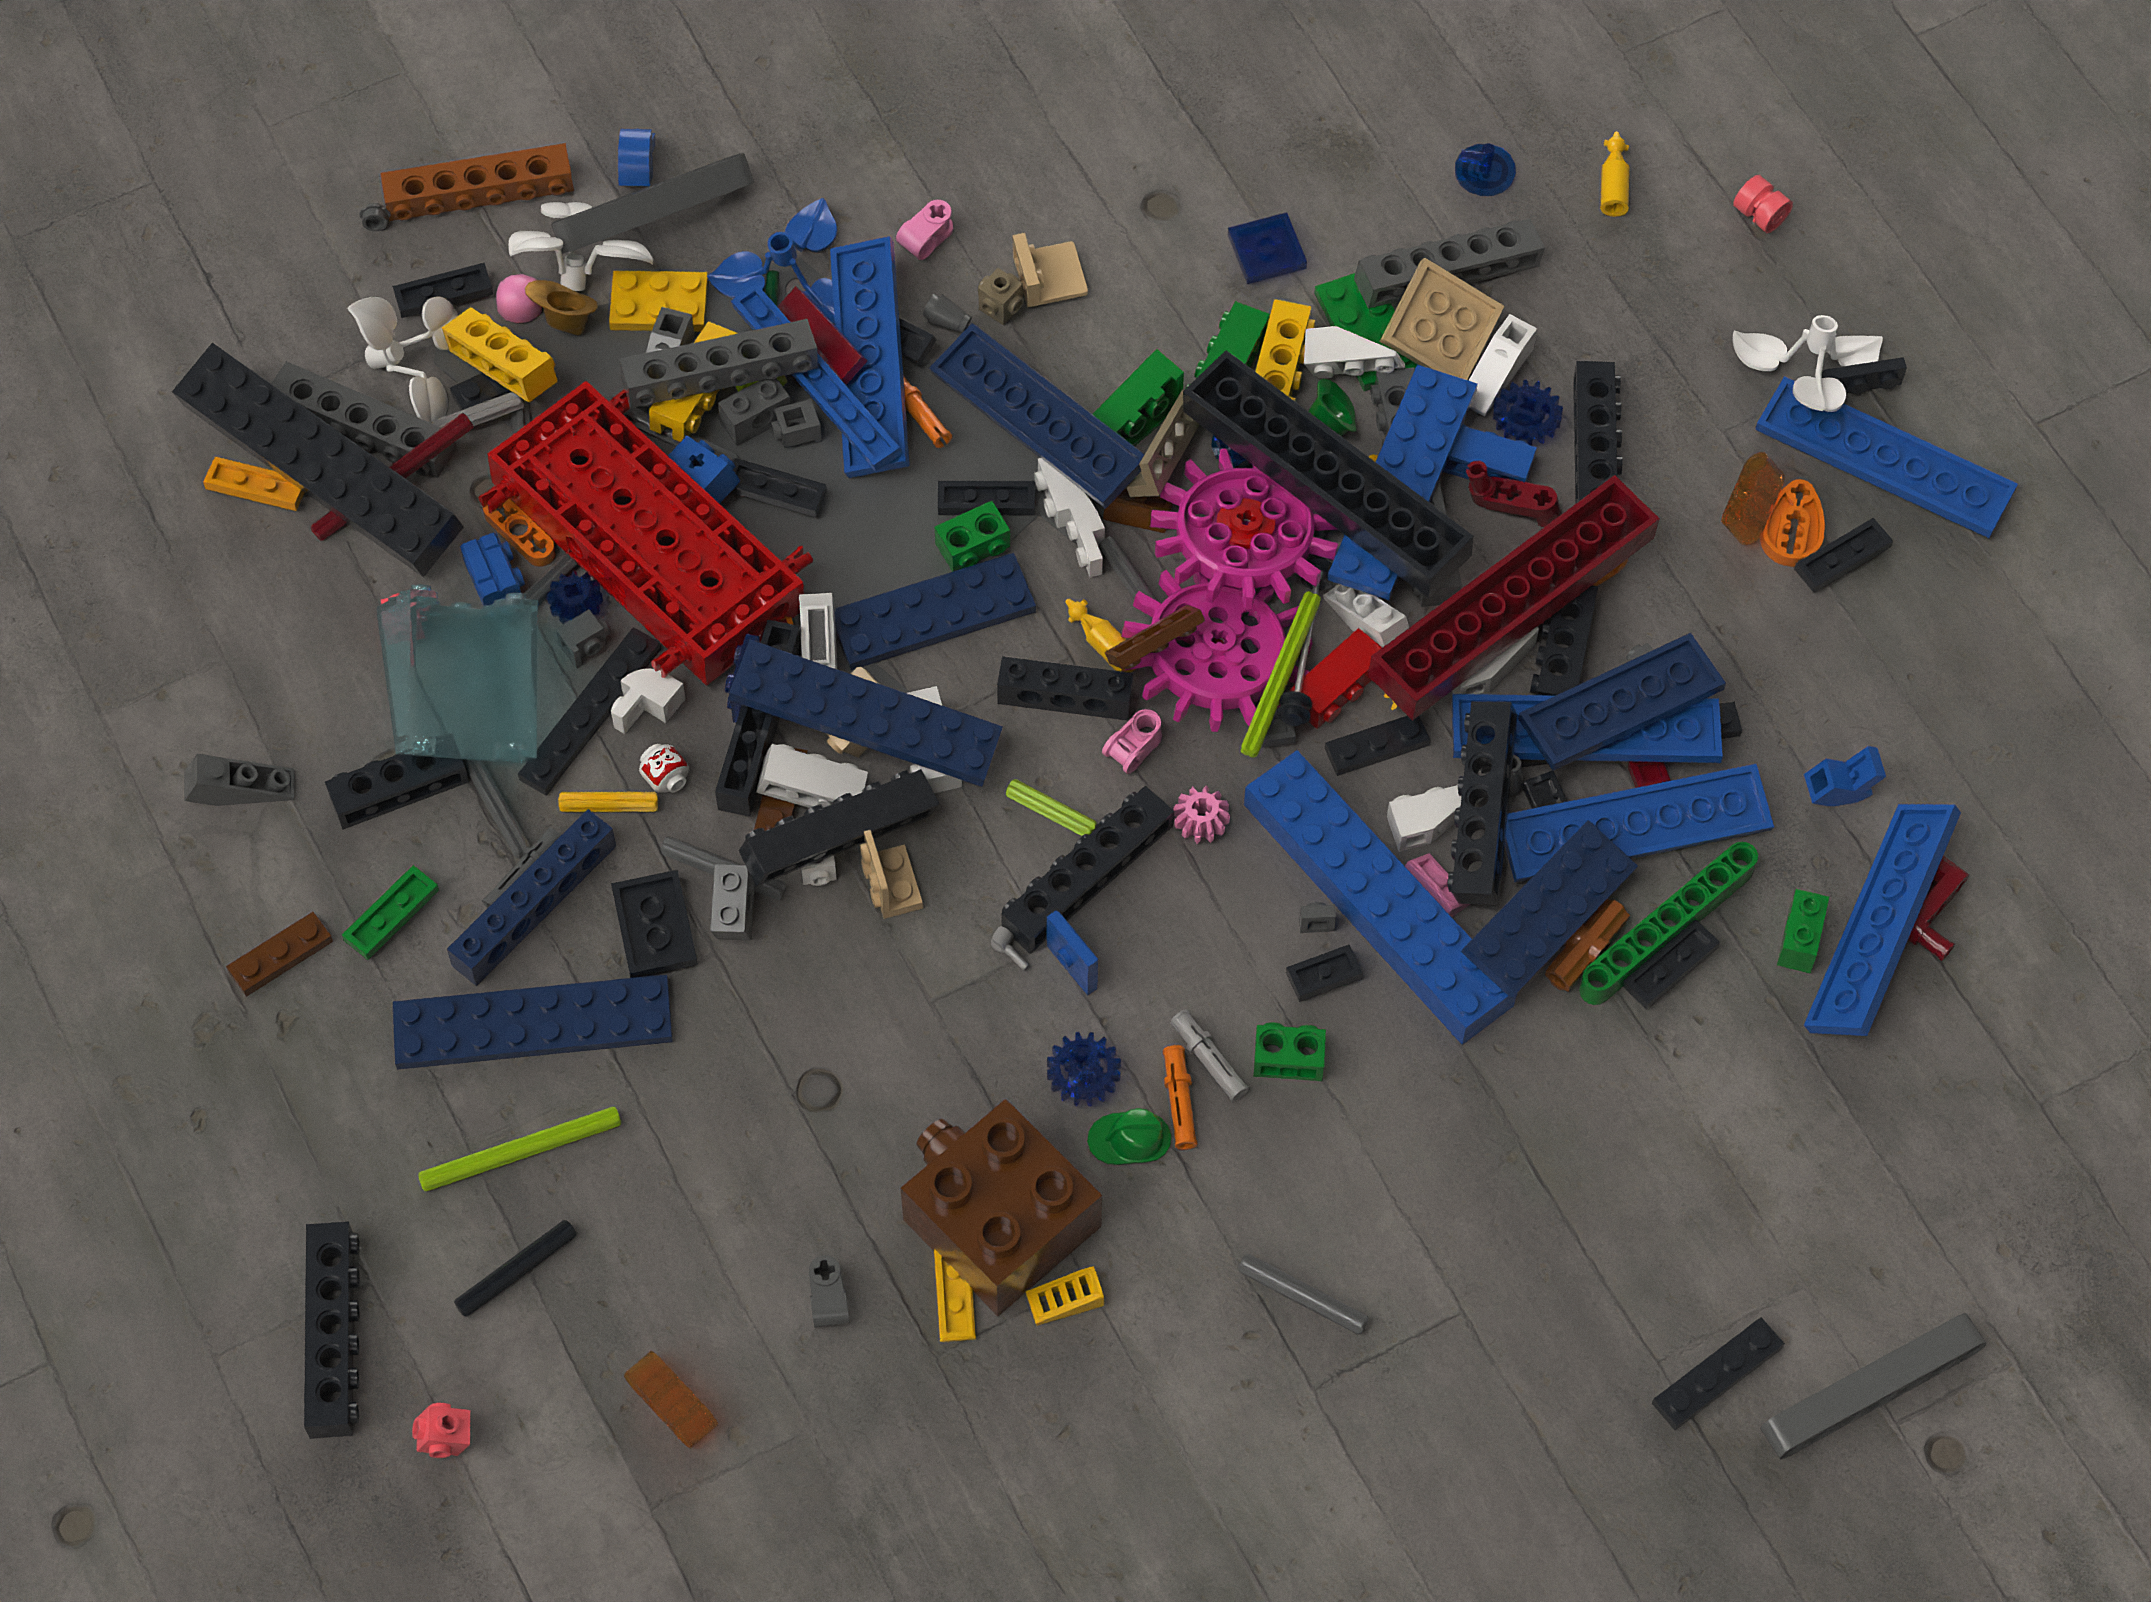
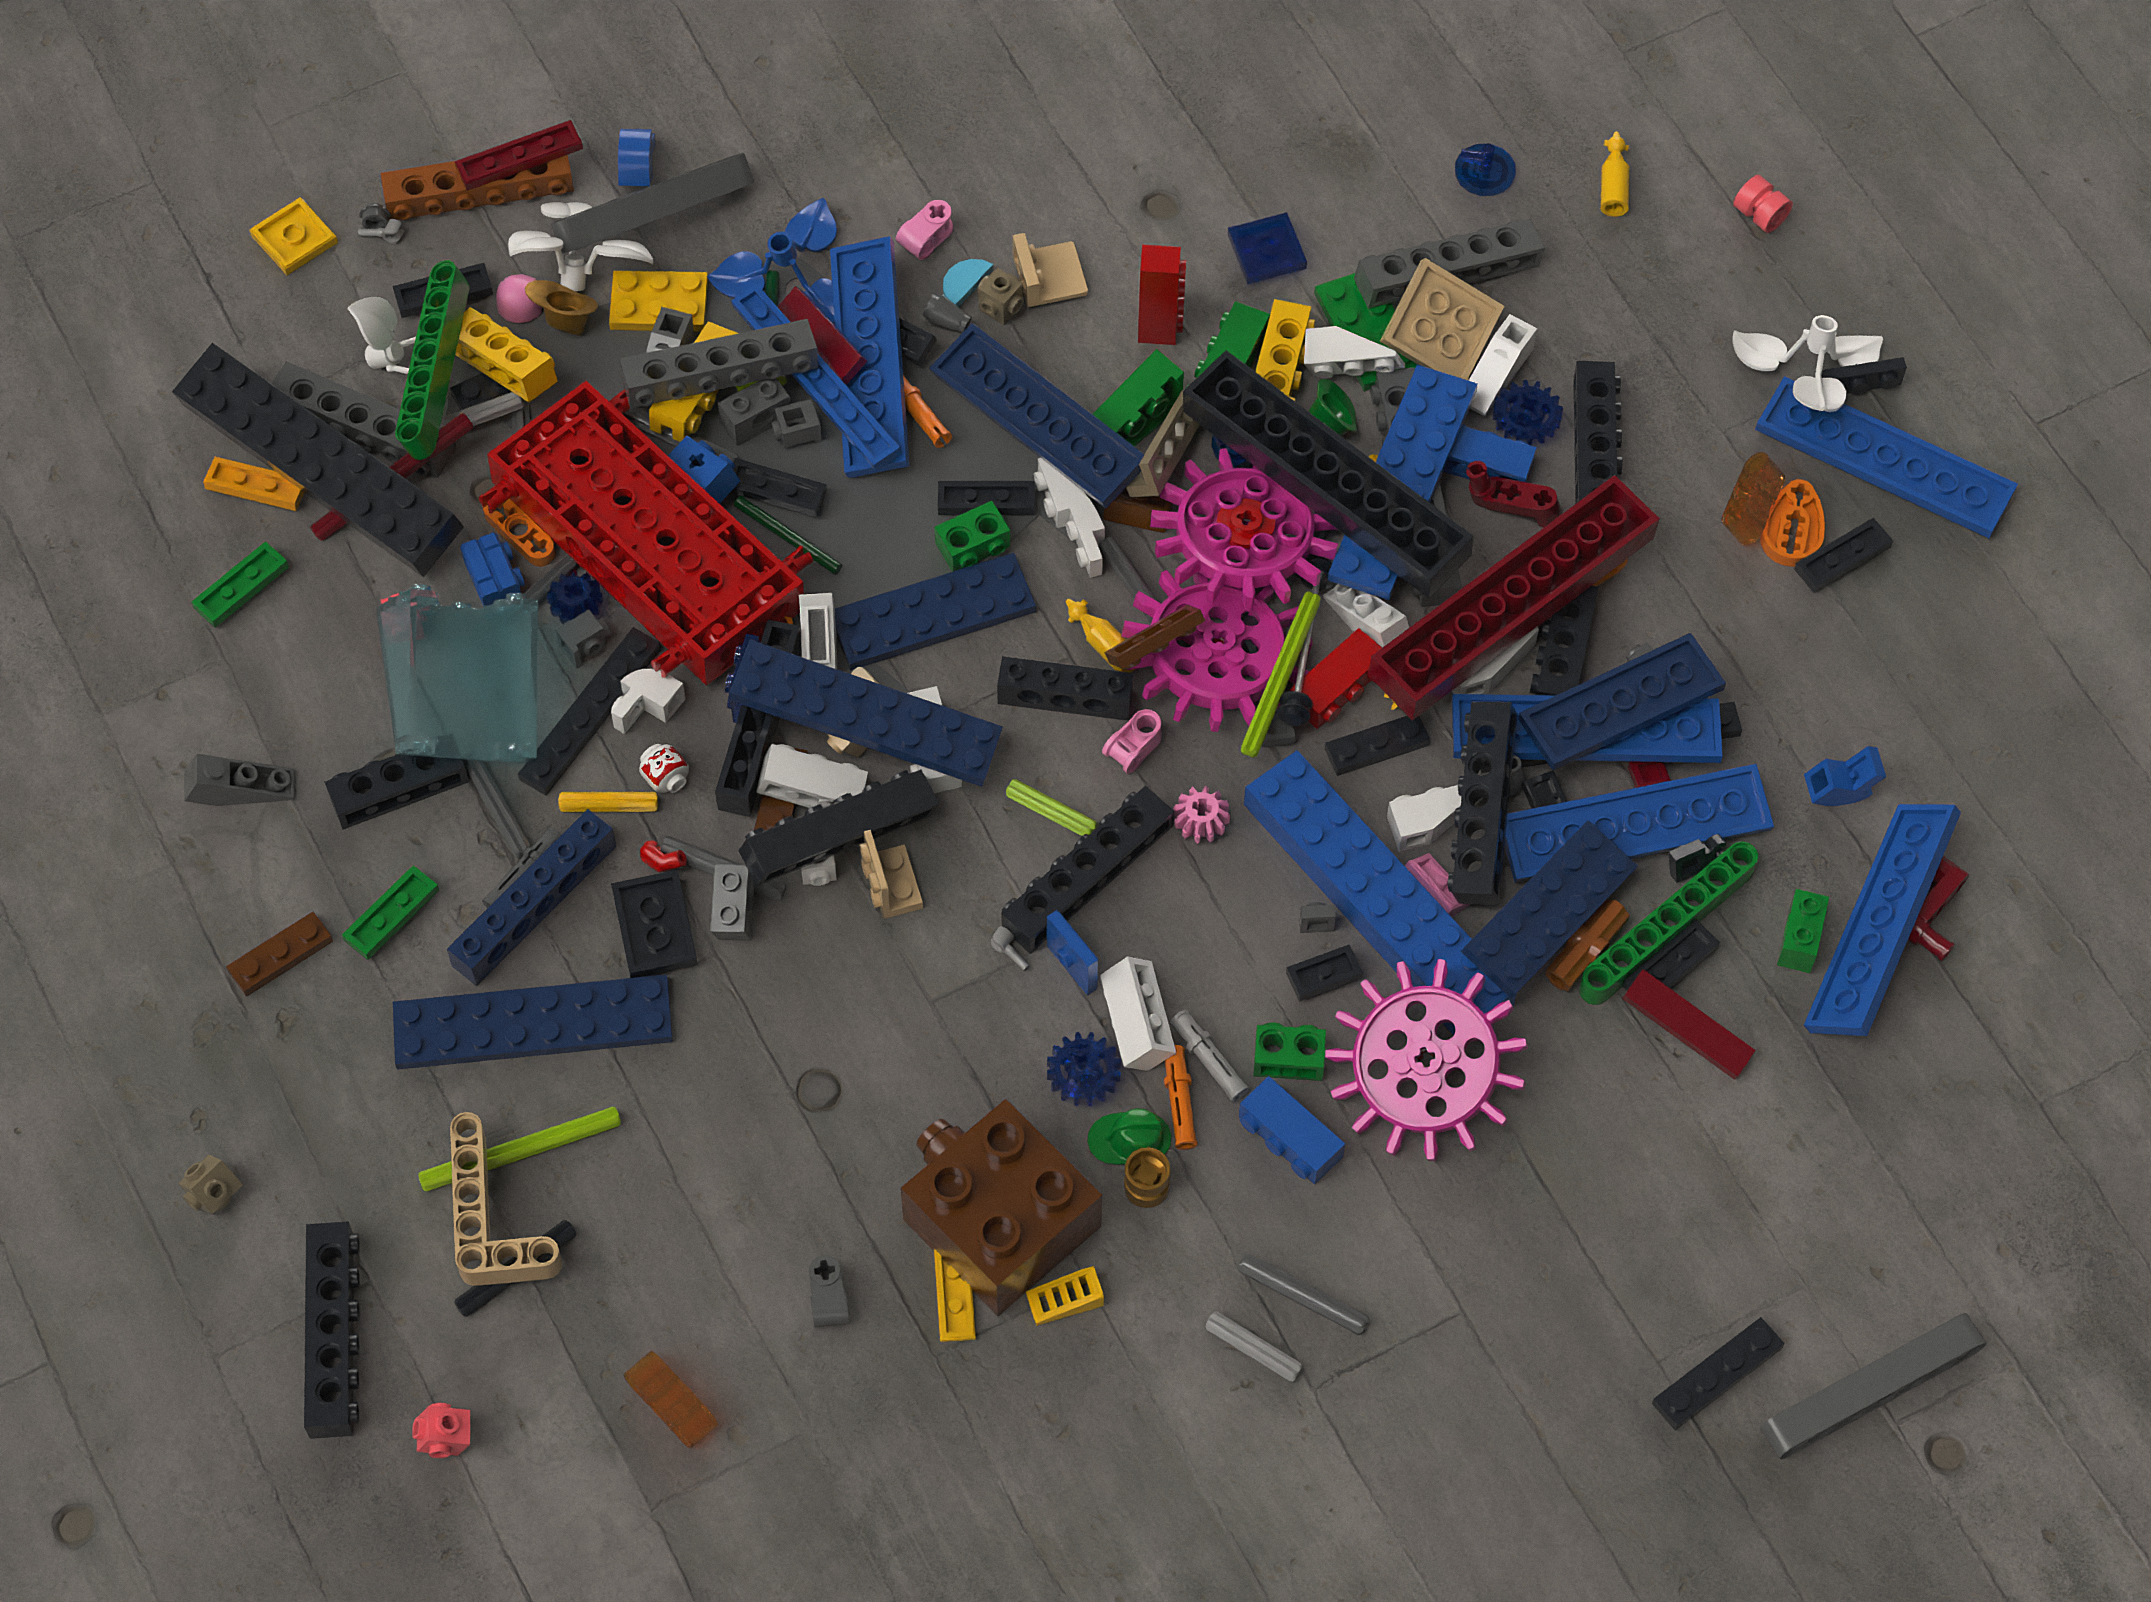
none -> dark tan brick [178,1155,243,1214]
none -> green plate [191,541,289,628]
none -> yellow tile [249,197,338,276]
none -> light grey hand [358,219,404,244]
none -> green beam [395,260,469,460]
none -> tan beam [450,1112,563,1286]
none -> dark red tile [454,120,583,191]
none -> red arm [640,840,687,873]
none -> dark green bar [734,496,842,575]
none -> medium azure tile [943,259,993,307]
none -> white brick [1100,956,1176,1071]
none -> pearl gold wheel [1124,1147,1170,1208]
none -> red wedge [1138,244,1187,345]
none -> light grey axle [1206,1312,1302,1382]
none -> blue brick [1239,1076,1345,1184]
none -> gear [1325,959,1528,1162]
none -> dark red tile [1622,969,1756,1080]
none -> black plate [1669,834,1726,883]

